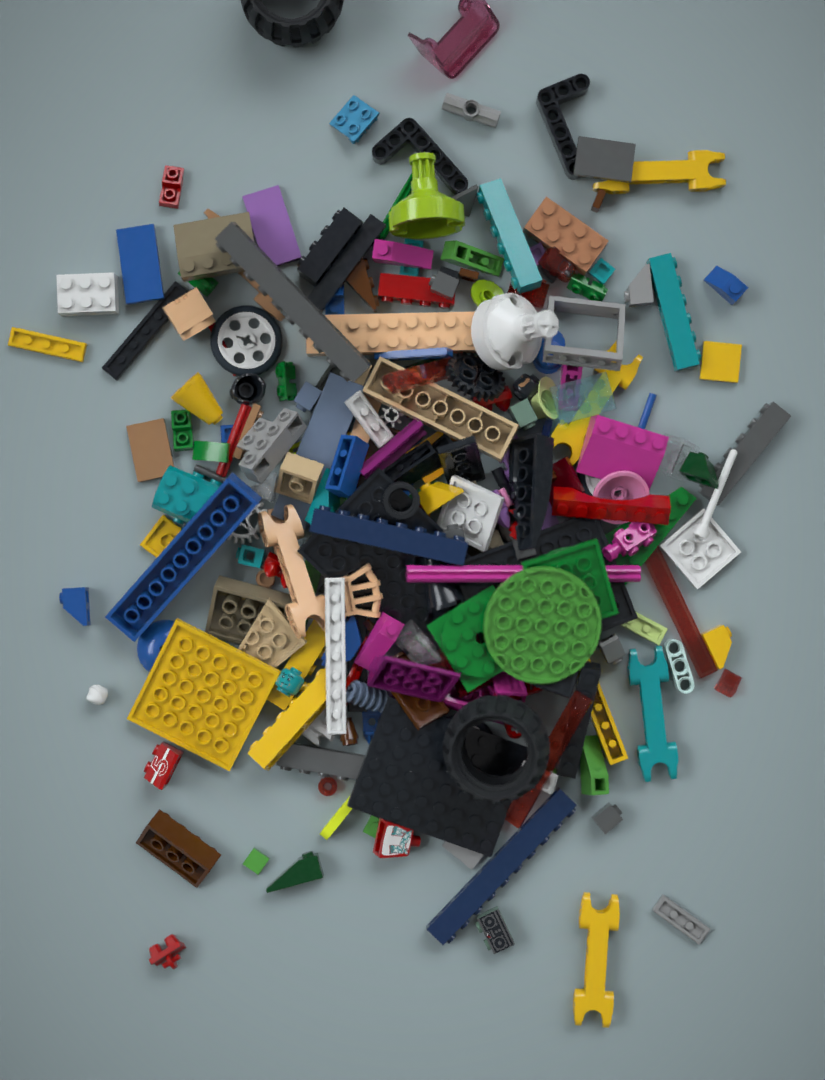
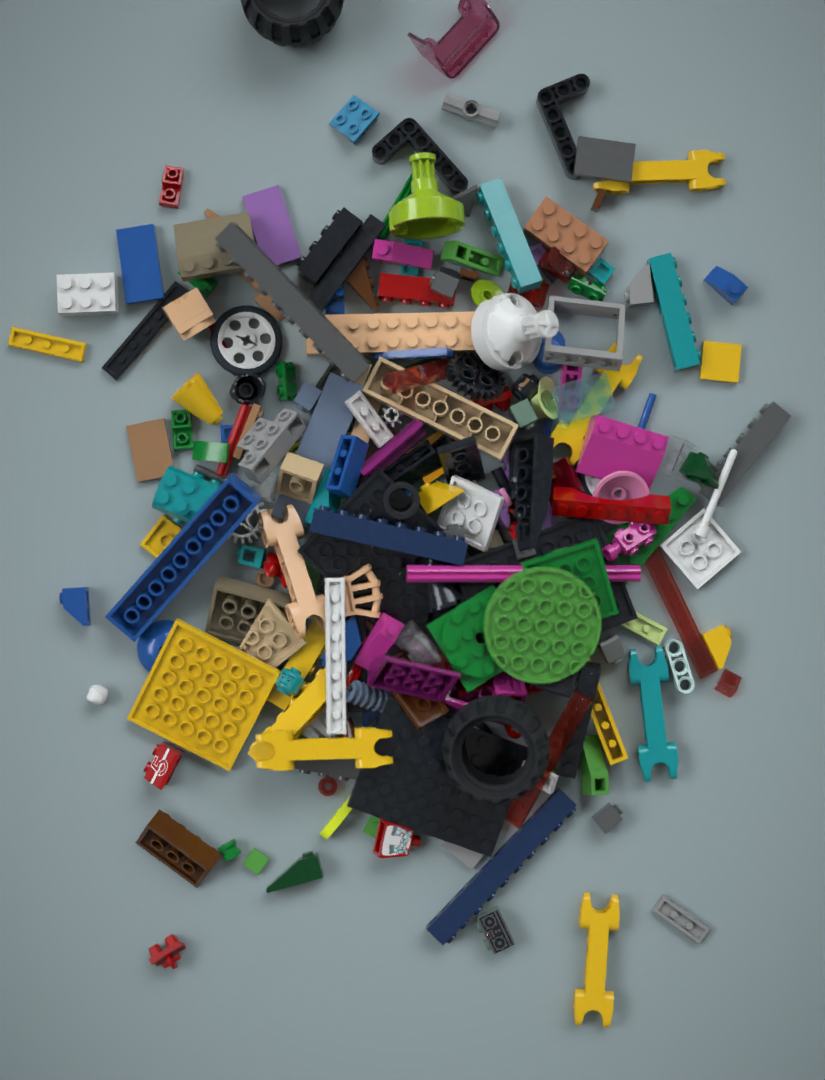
none -> green wheel [218,839,242,862]
none -> yellow piece [256,727,393,771]

